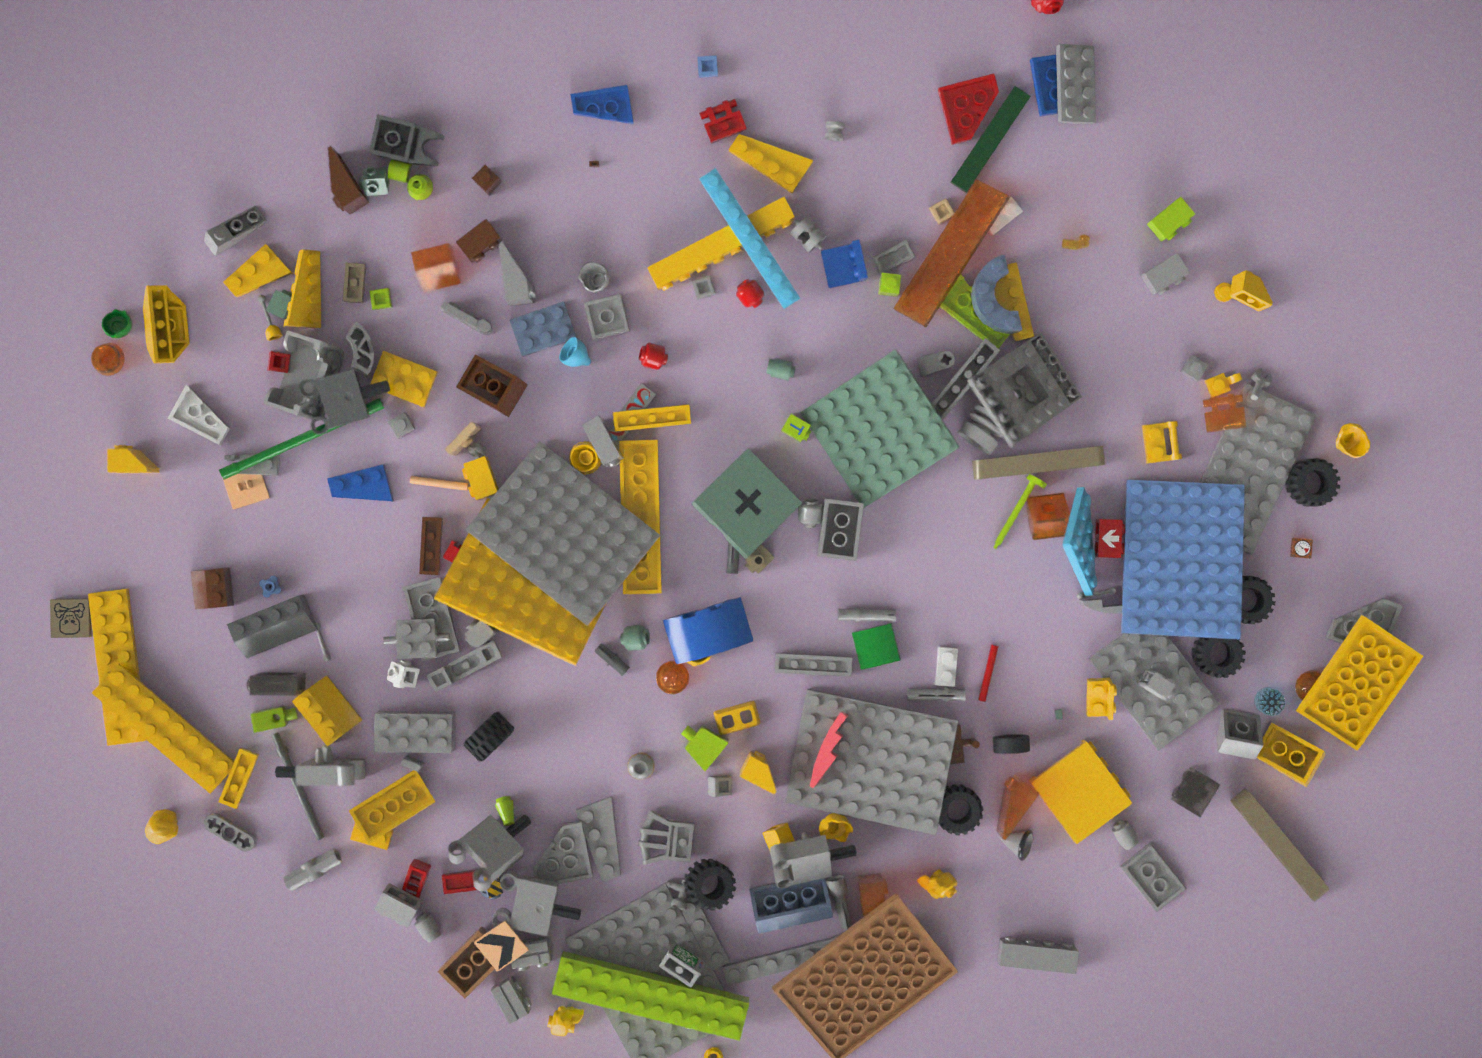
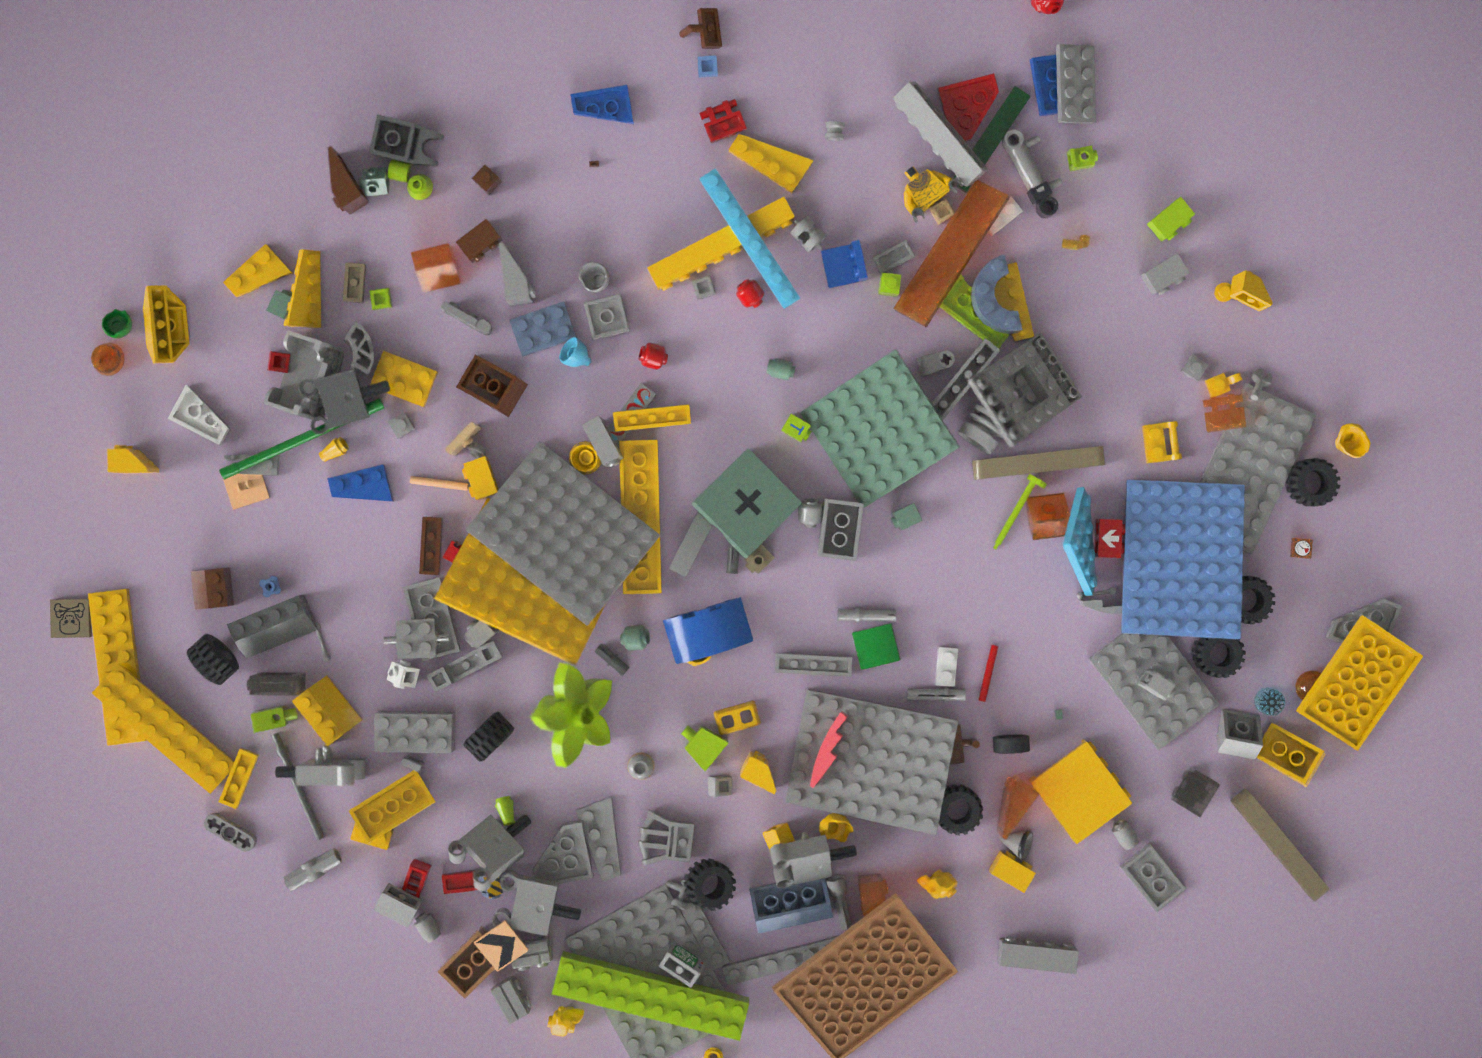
yellow hair [145,809,179,844] -> none
light grey slope [204,206,266,256] -> none
hinge [258,295,283,341] -> none
clear orange hat [656,661,689,694] -> none
yellow bracket [1086,678,1117,720] -> none
none -> black tyre [187,634,239,685]
none -> yellow cone [319,437,349,462]
none -> lime plant [530,663,612,768]
none -> light grey slope [669,512,712,577]
none -> reddish brown plate [679,8,722,49]
none -> sand green brick [891,503,923,530]
none -> light grey brick [893,81,988,186]
none -> torso [903,166,963,222]
none -> yellow brick [989,851,1036,893]
none -> light grey piece [1002,129,1062,219]
none -> lime brick [1067,146,1098,171]

